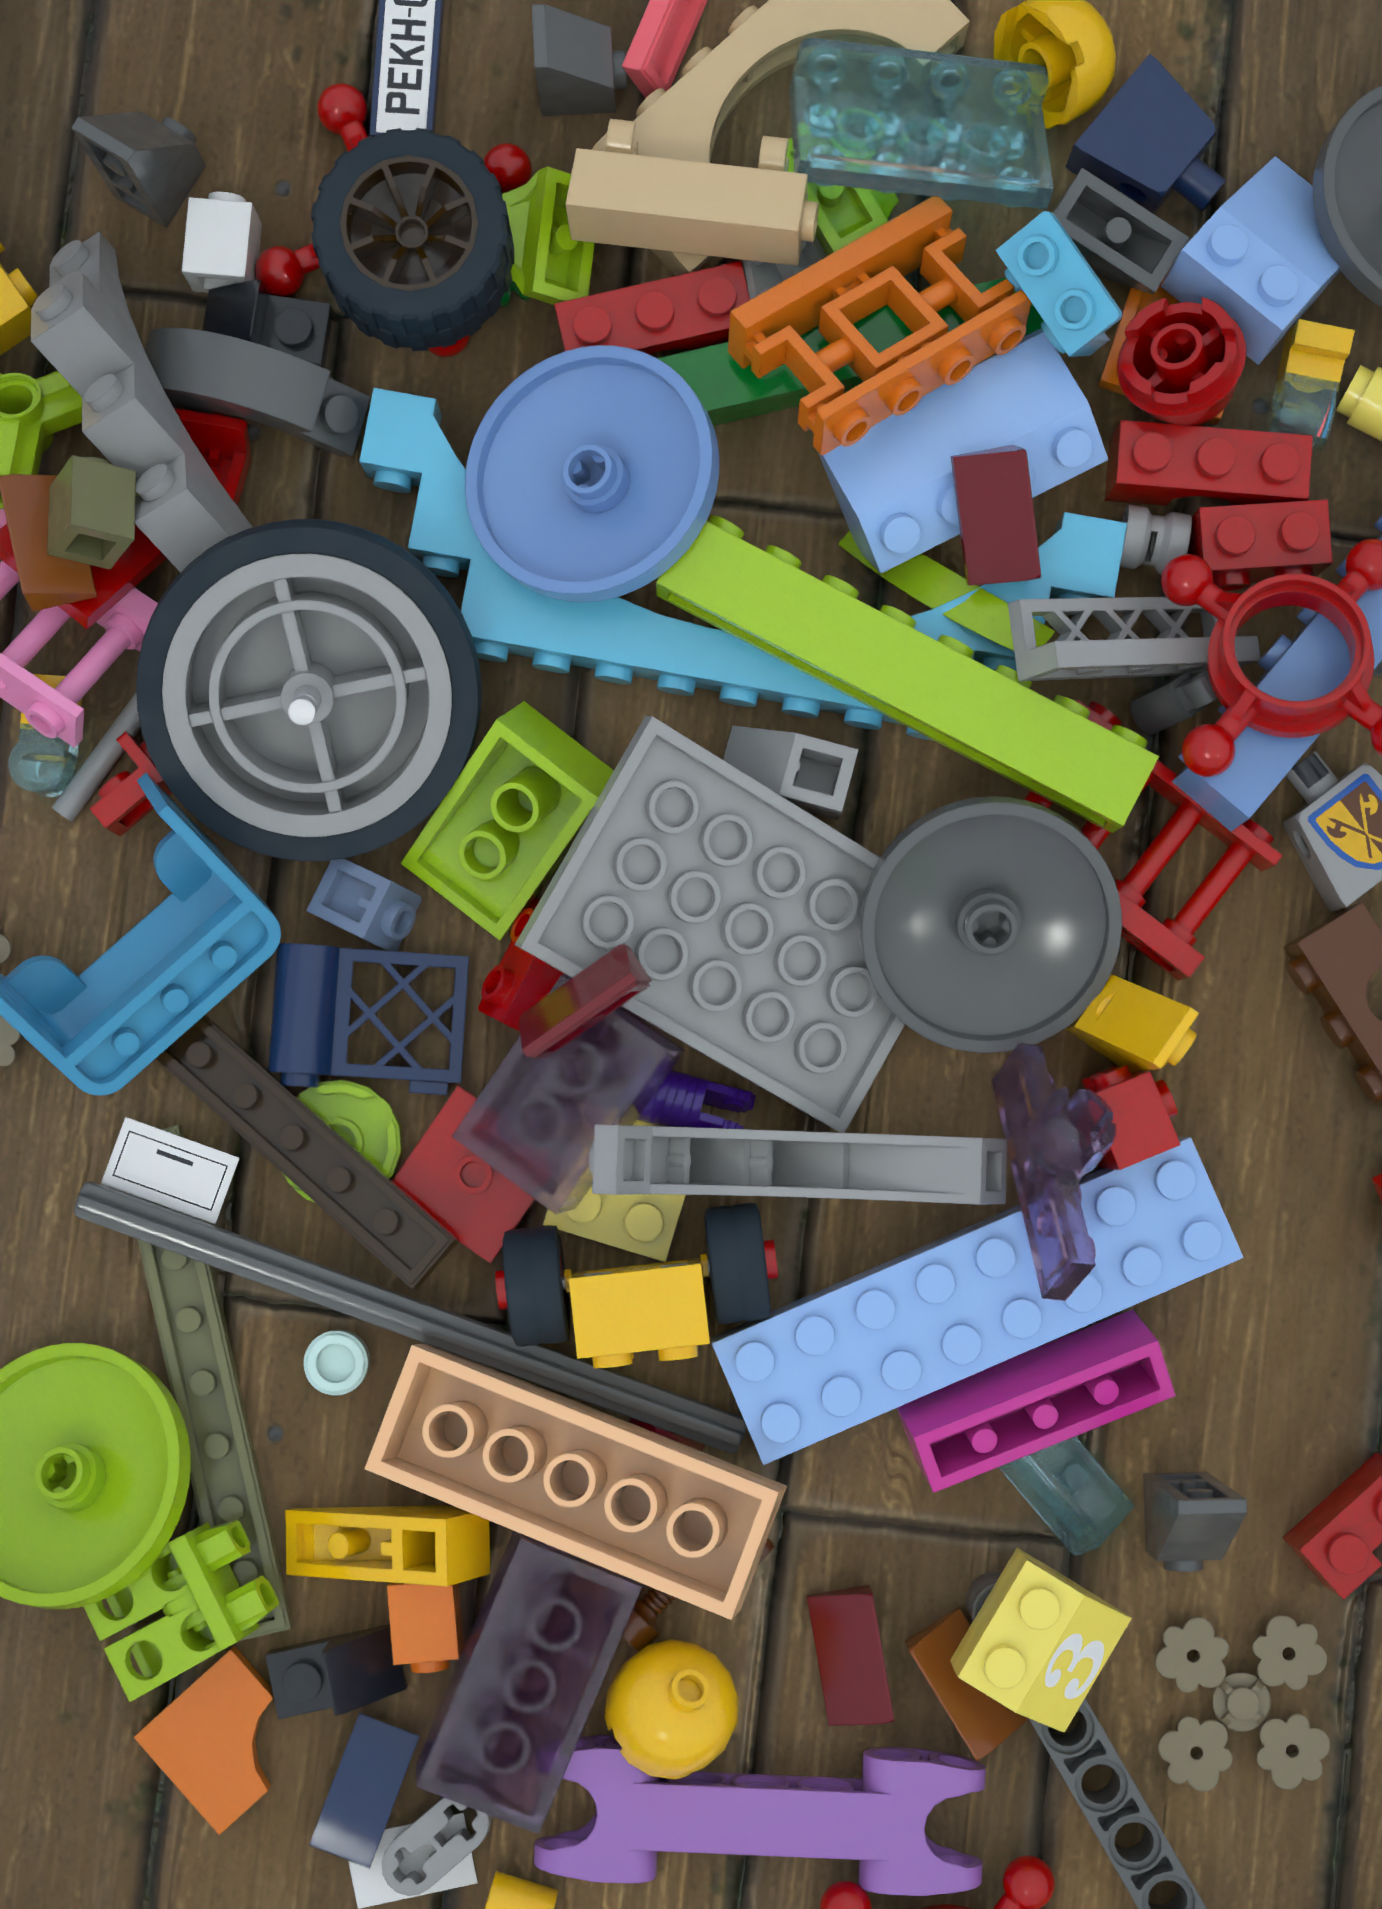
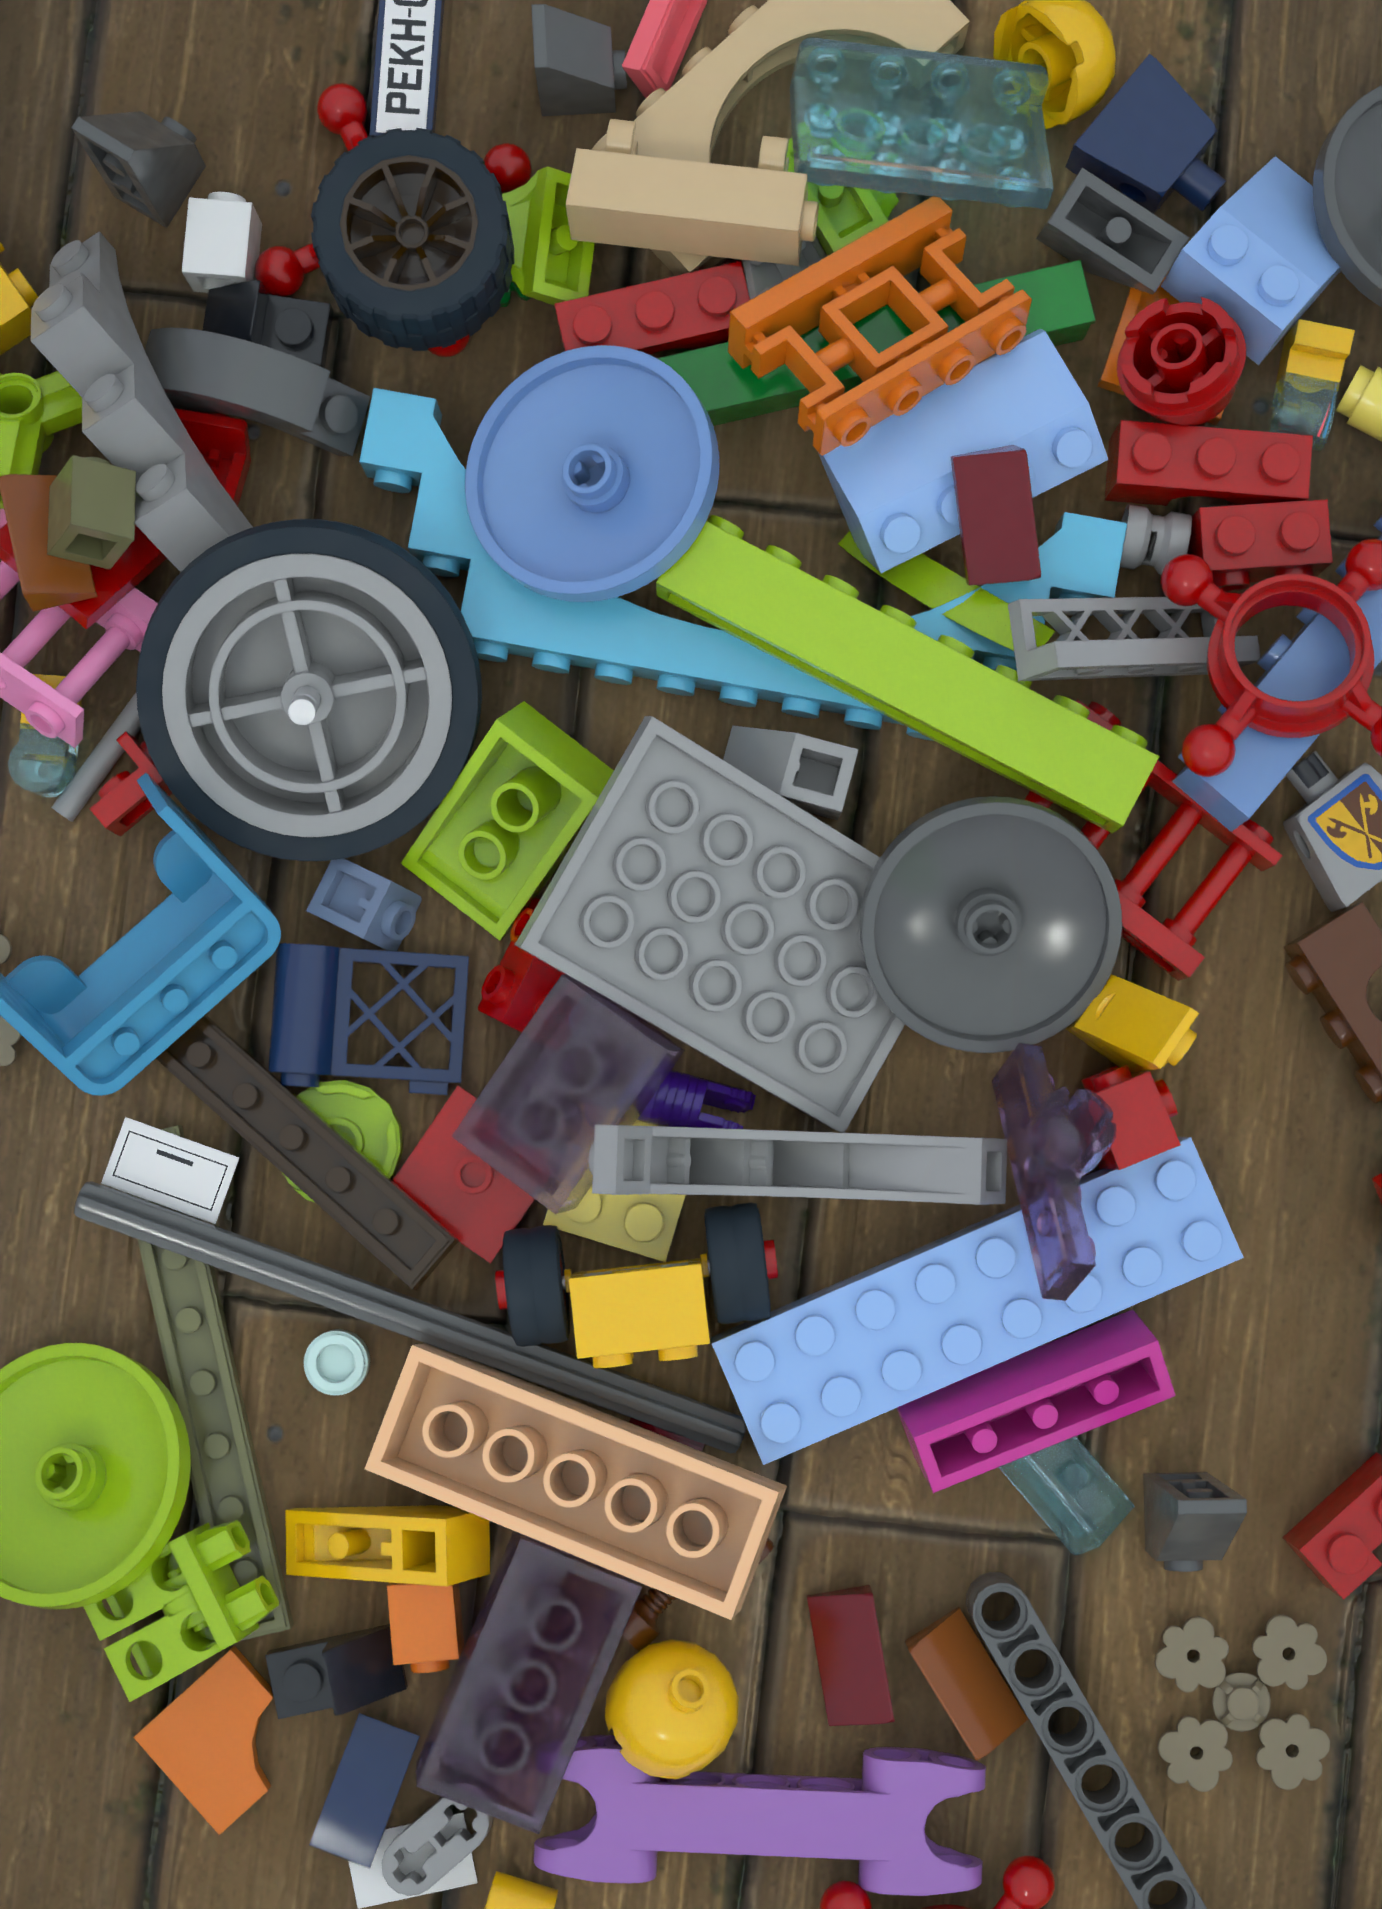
dark red slope [519,944,652,1059] -> none
light yellow slope [950,1547,1132,1733] -> none
medium azure bracket [996,211,1122,357] -> none
dark grey bar [1130,668,1217,736] -> none

